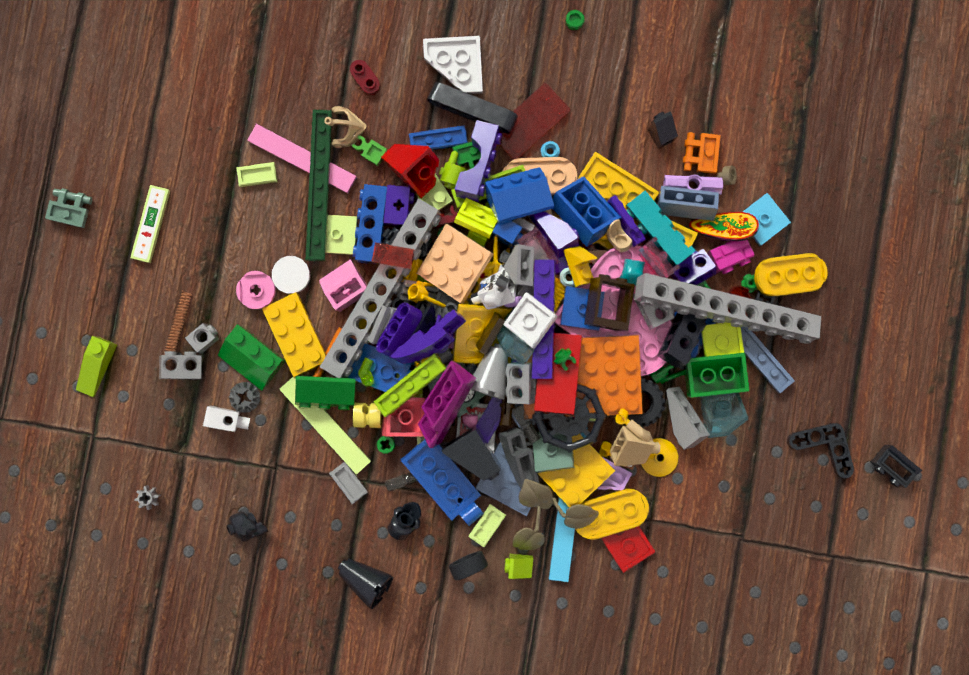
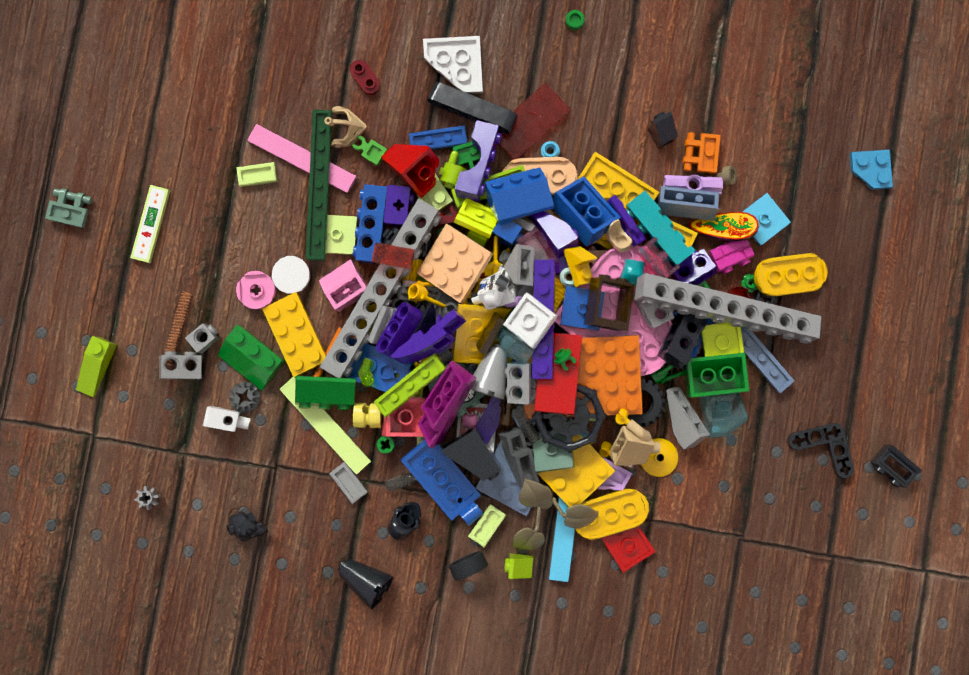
none -> dark azure plate [849,150,893,190]

